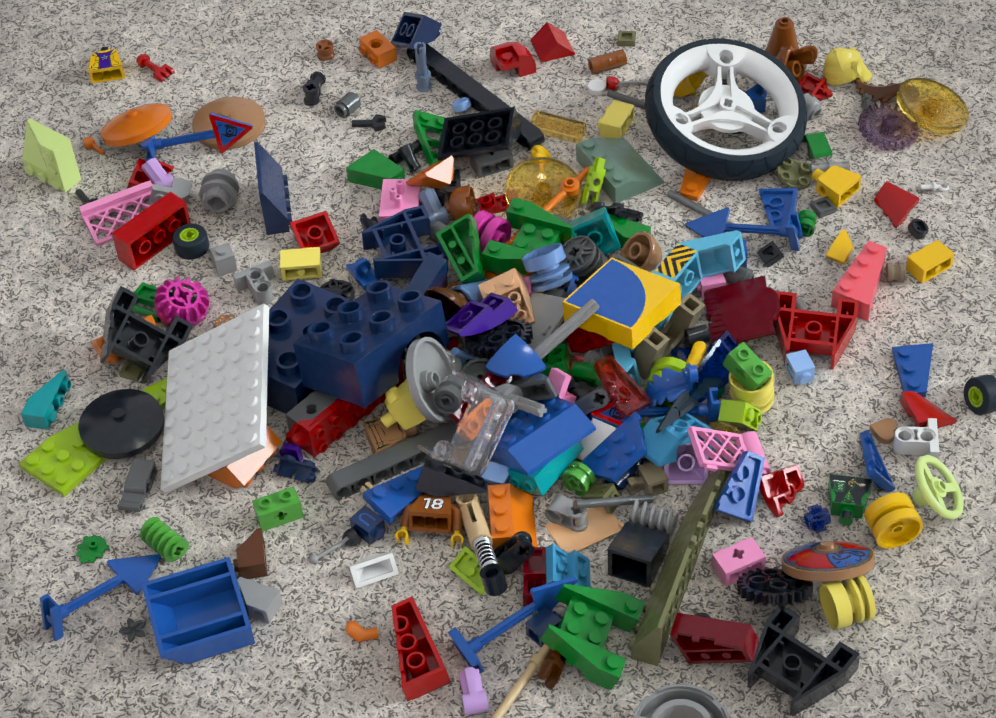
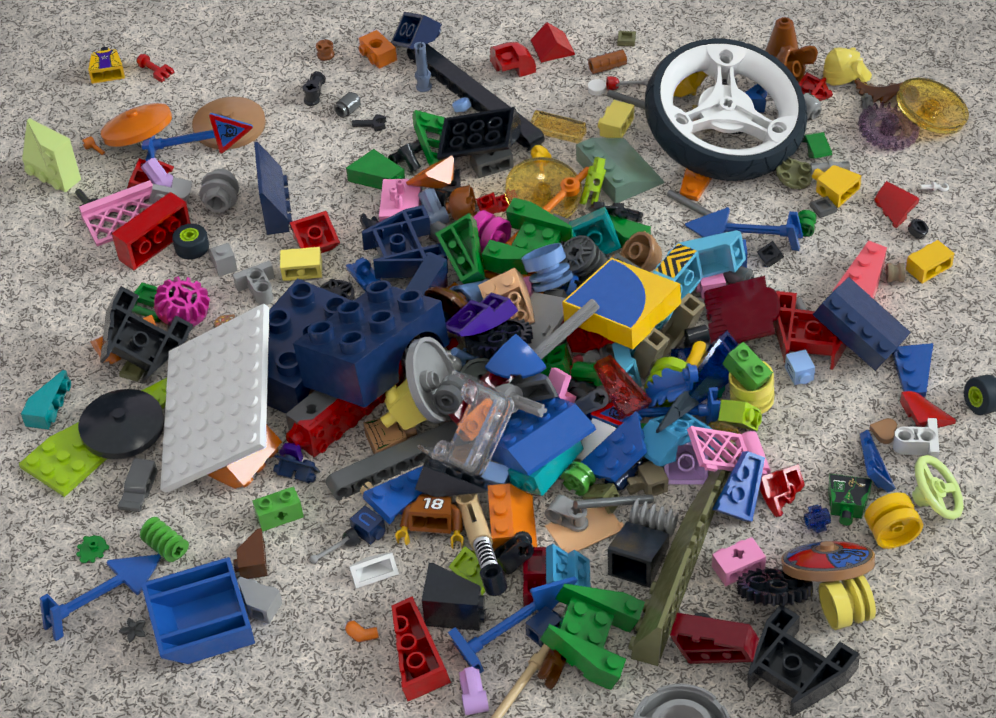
blue wing [759,188,798,226] -> none
yellow slope [826,229,853,265] -> none
none -> black slope [421,563,486,631]
none -> dark blue slope [812,277,911,371]

